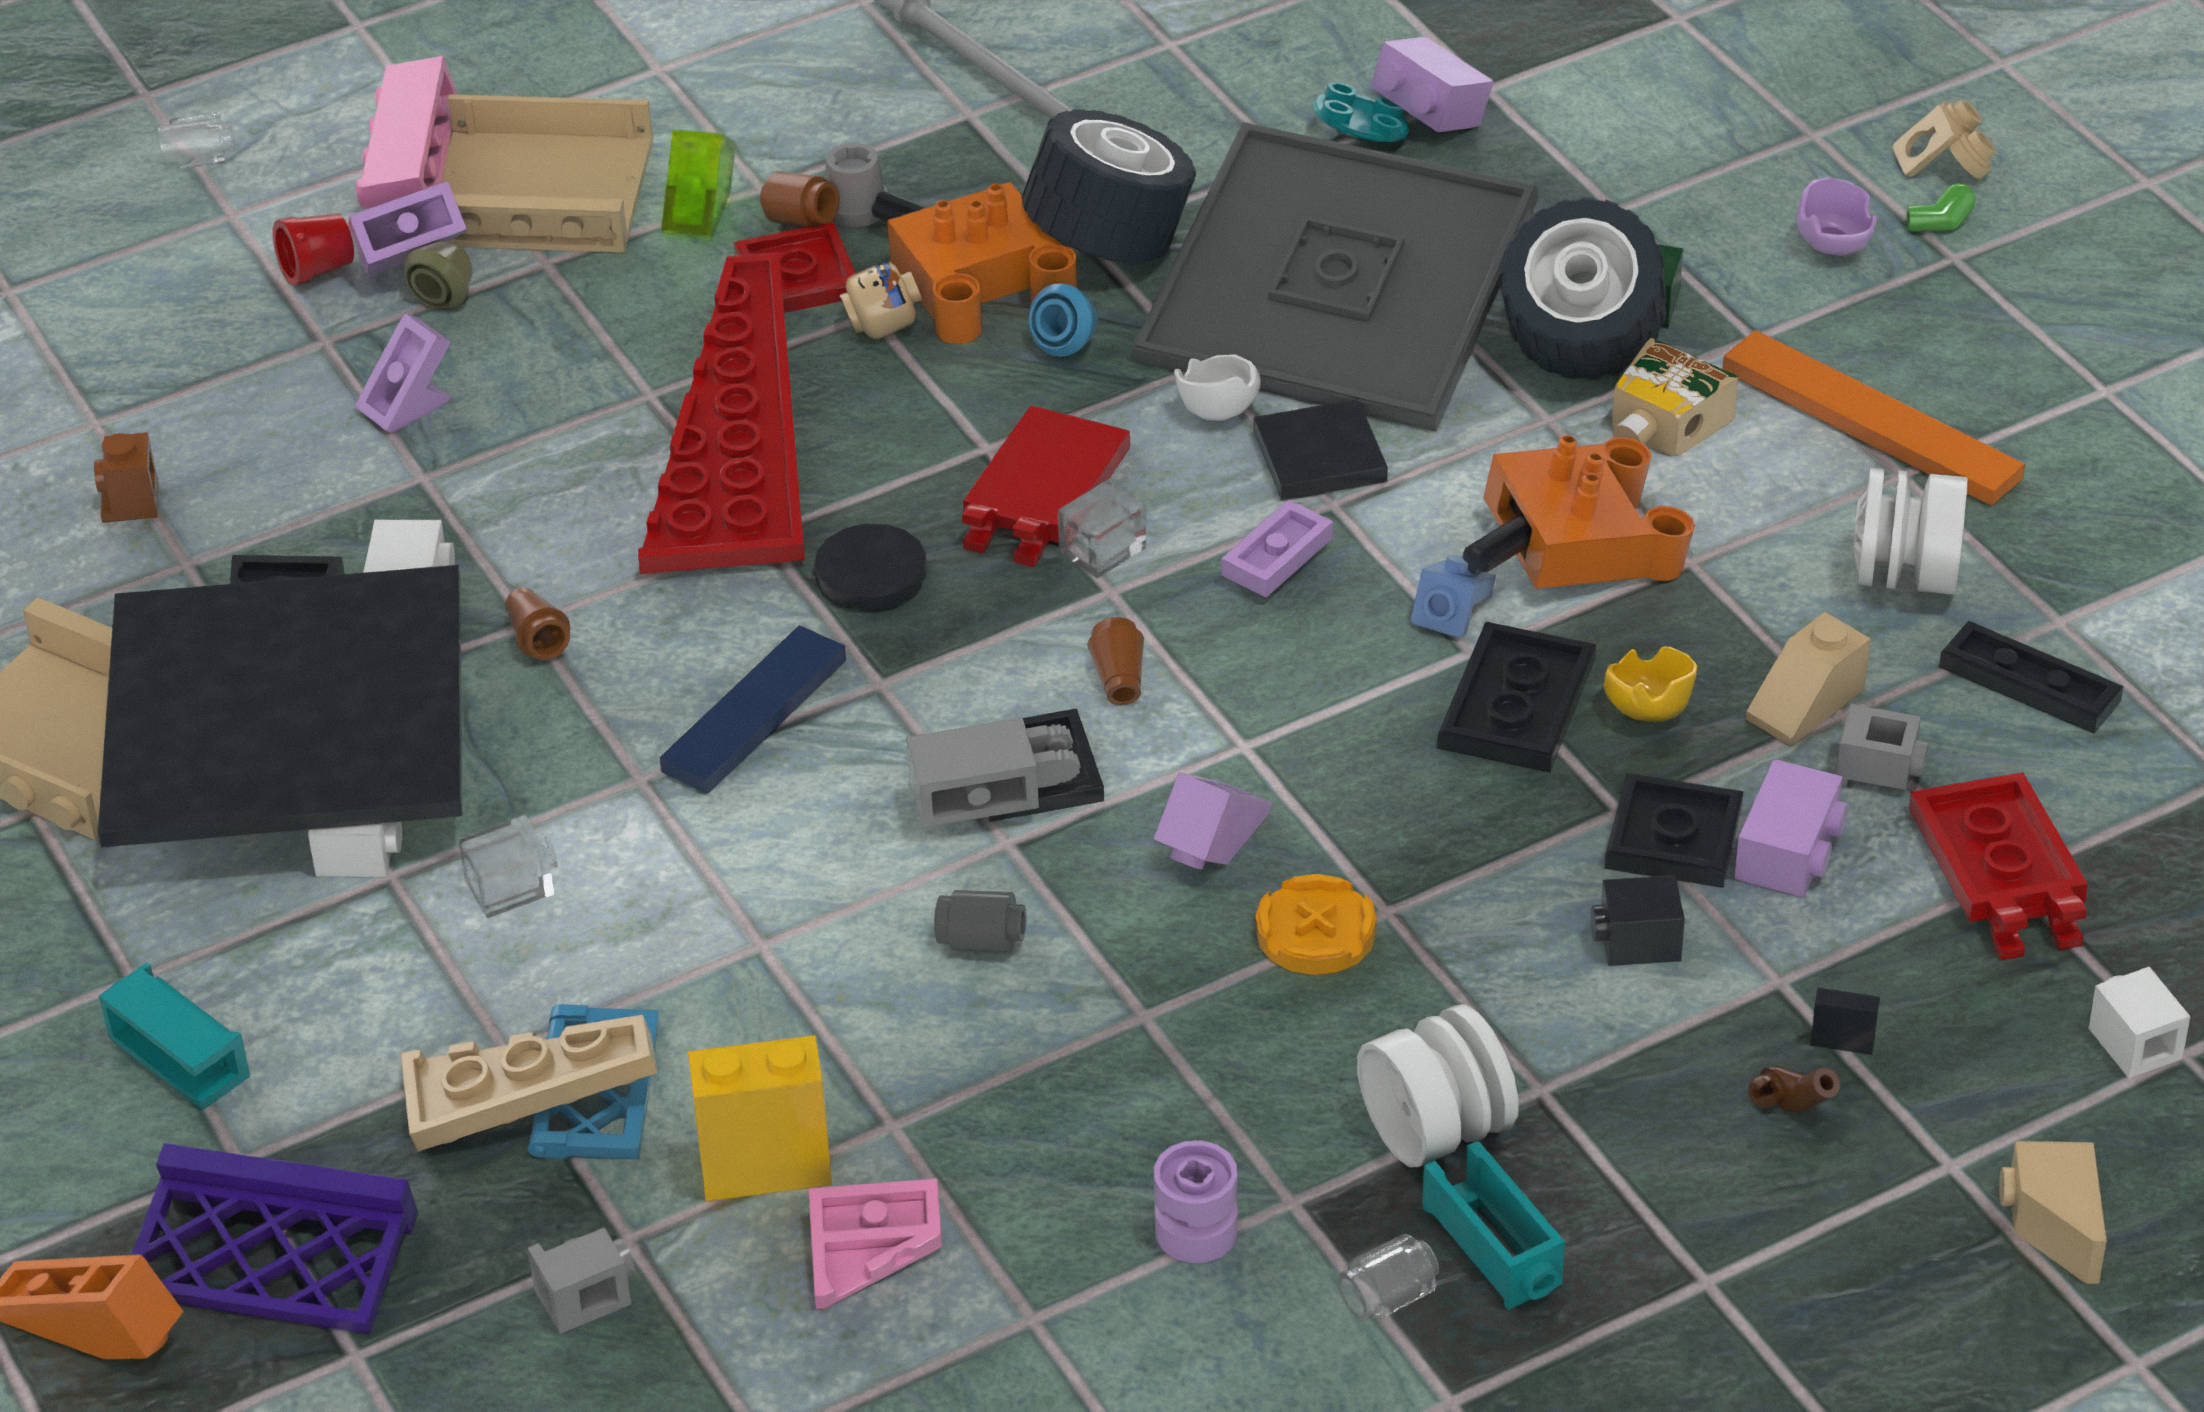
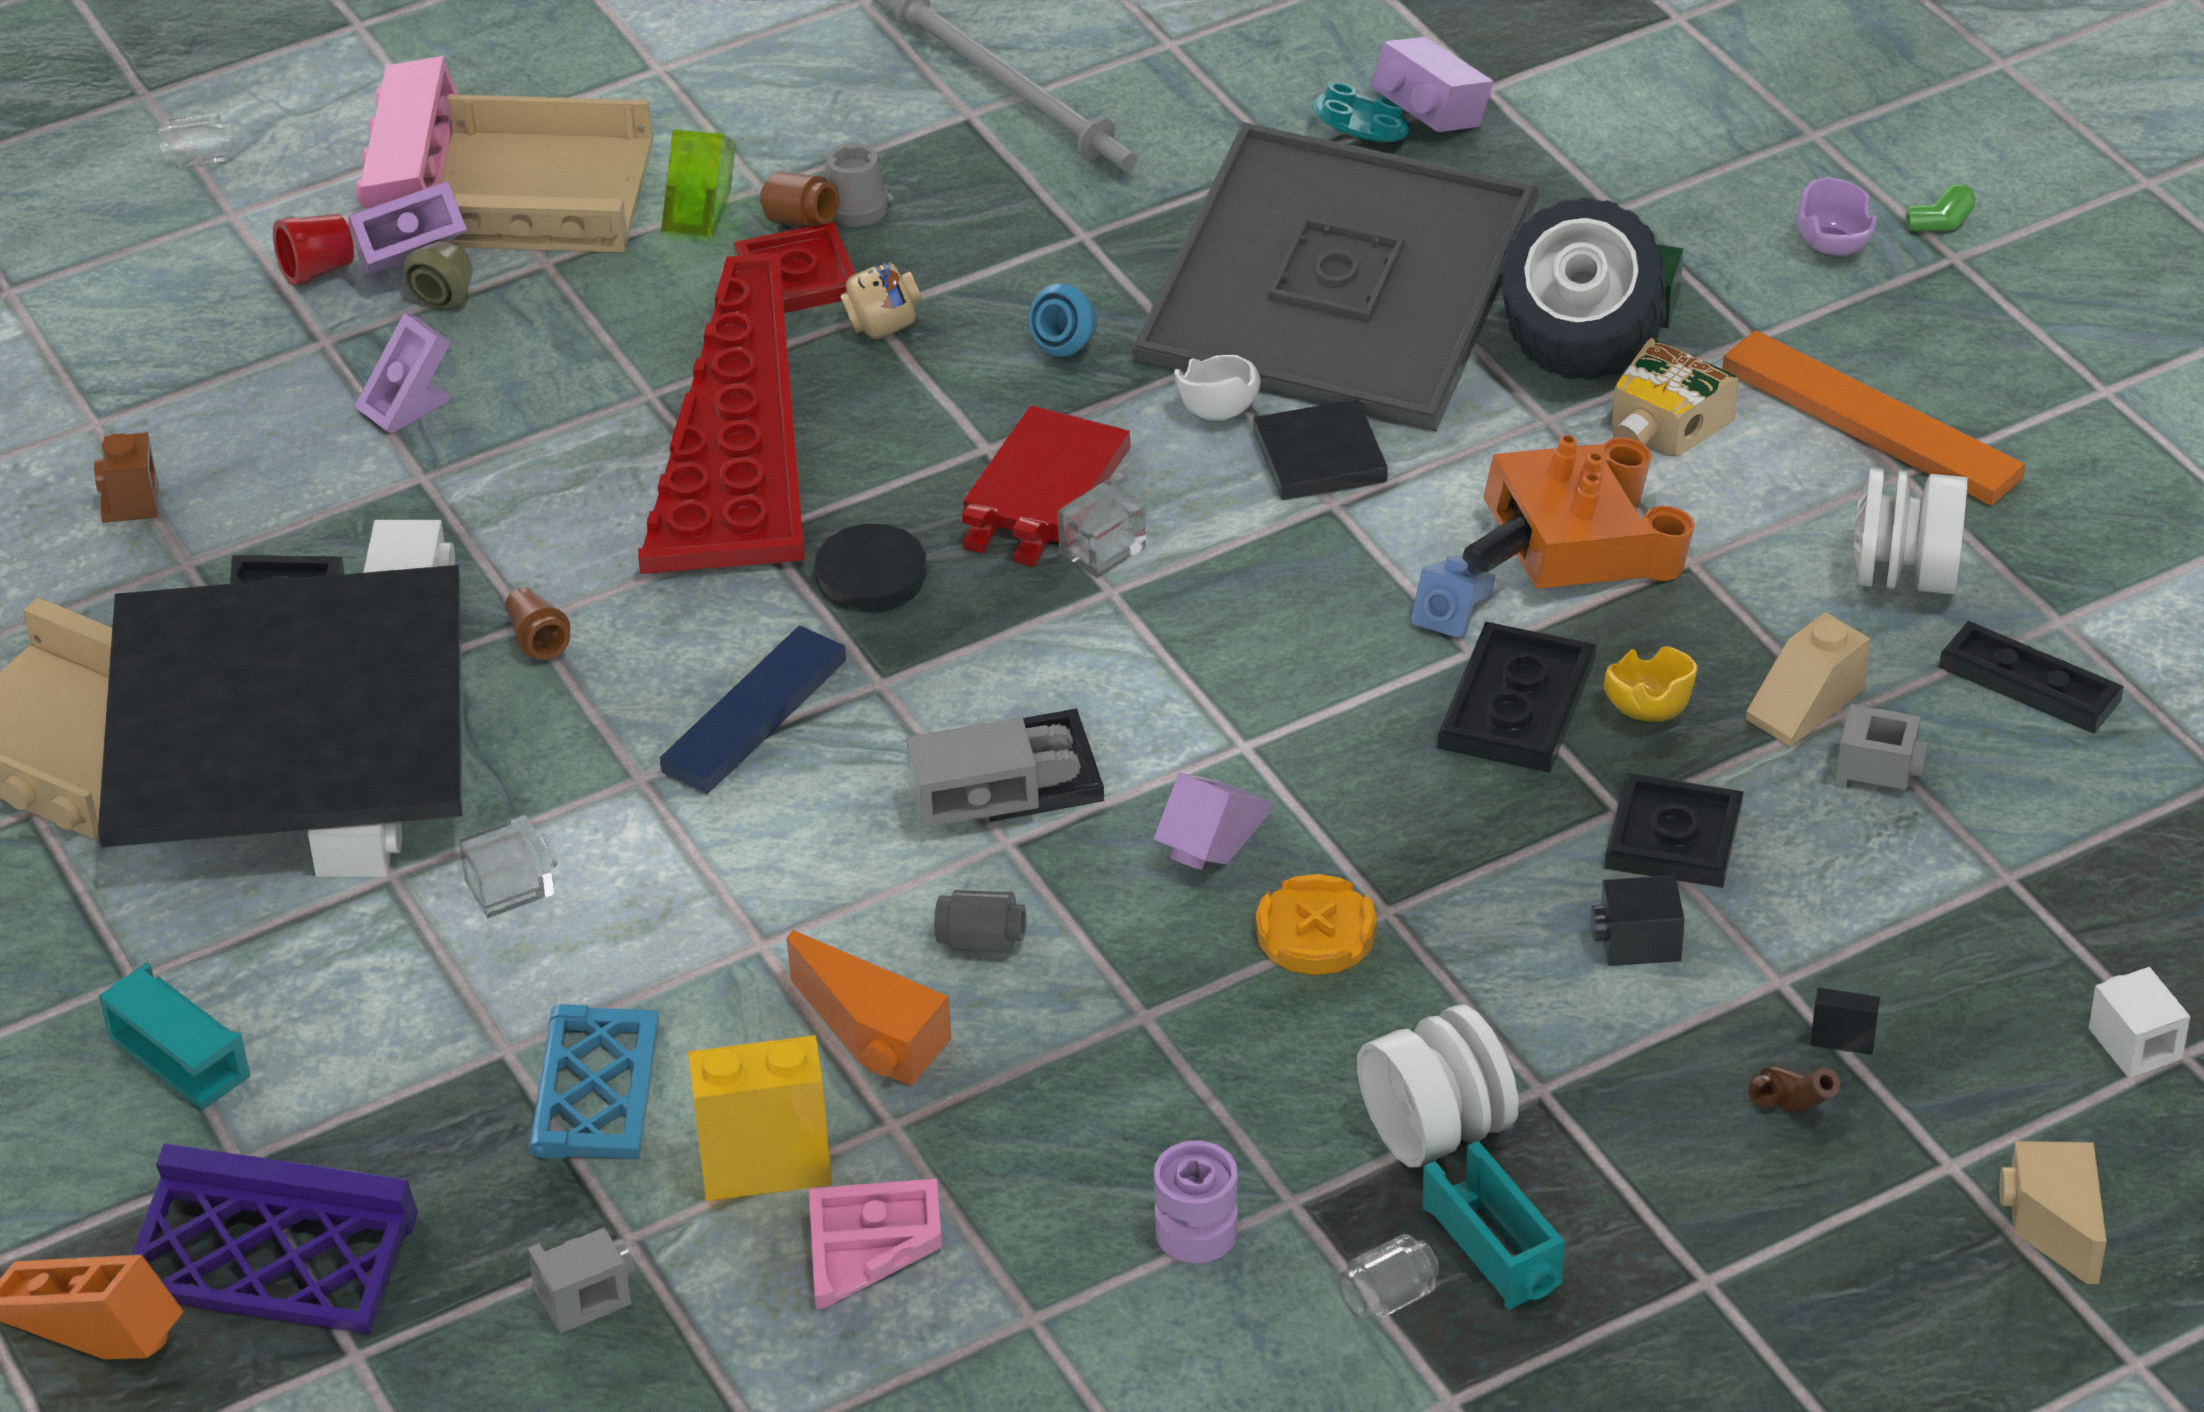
tan wing [400,1015,658,1152] -> none
orange piece [871,182,1077,344] -> none
black wheel [1022,109,1196,263] -> none
dark orange cone [1087,617,1144,705] -> none
lavender plate [1221,500,1333,598] -> none
lavender brick [1734,759,1849,898] -> none
tan bracket [1893,99,1996,179] -> none
red tile [1909,772,2088,960] -> none
none -> orange slope [786,930,951,1086]

